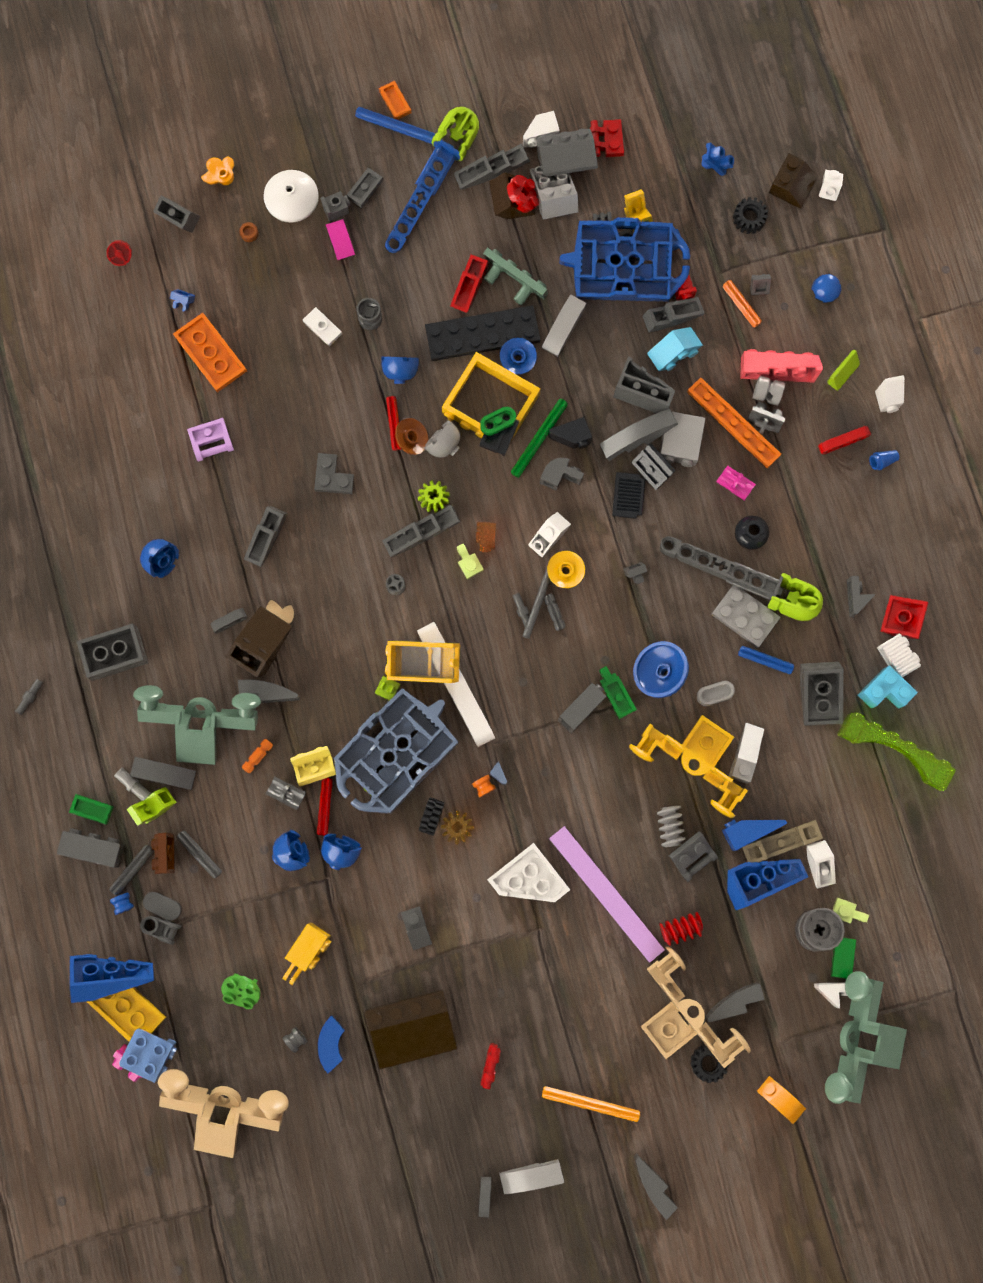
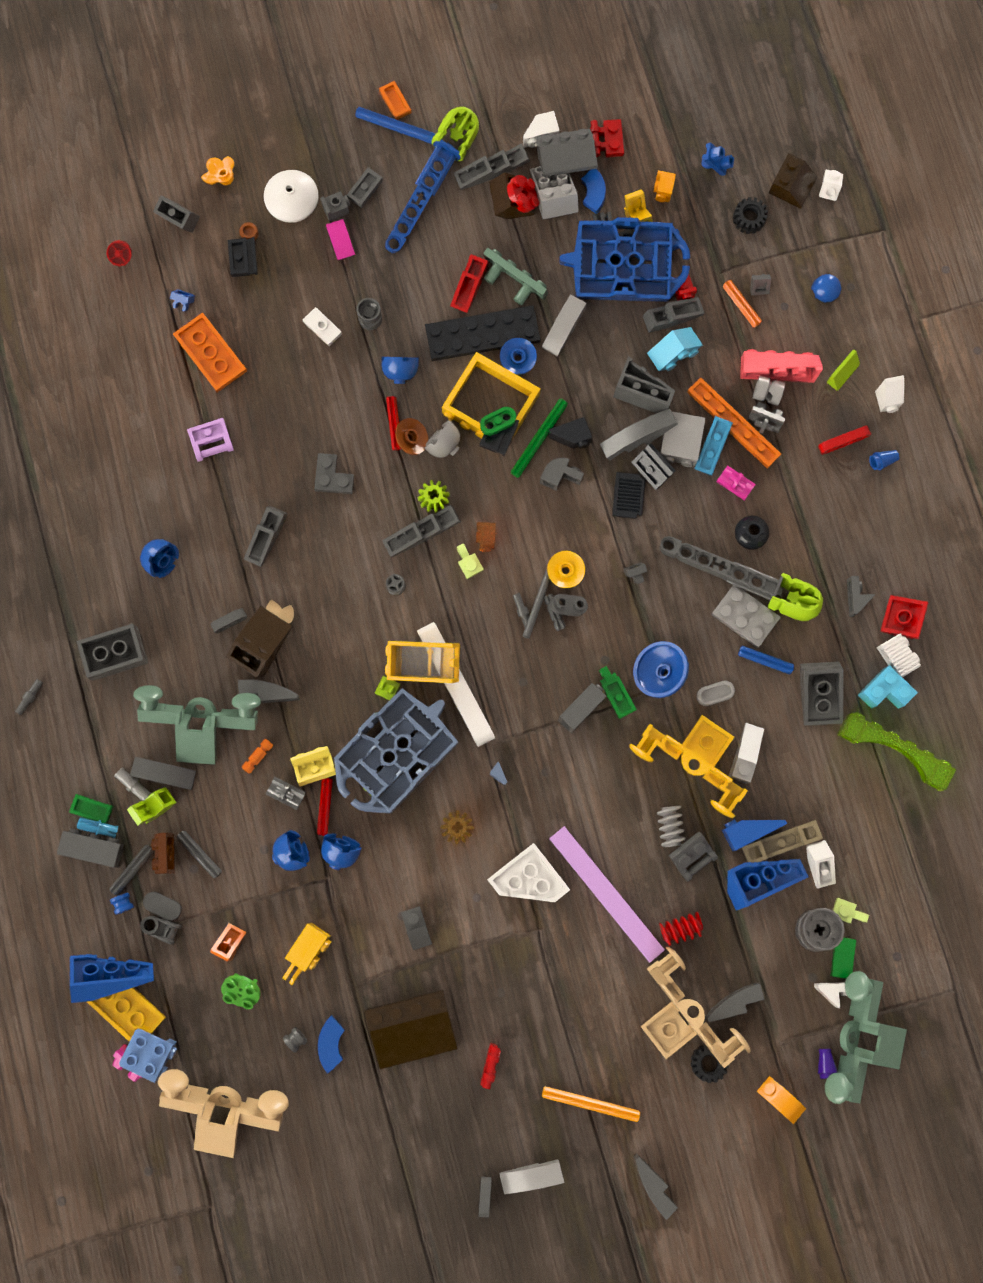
black tyre [419,797,445,836] -> none
orange wheel [472,775,496,798] -> none
white slope [528,512,571,557] -> none
none -> dark azure axle [77,818,118,838]
none -> orange slope [210,923,246,961]
none -> black plate [228,237,258,277]
none -> dark grey plate [550,594,588,616]
none -> blue tile [581,169,606,214]
none -> light orange brick [653,170,676,202]
none -> dark azure tile [695,416,733,476]
none -> dark purple cone [818,1049,838,1079]

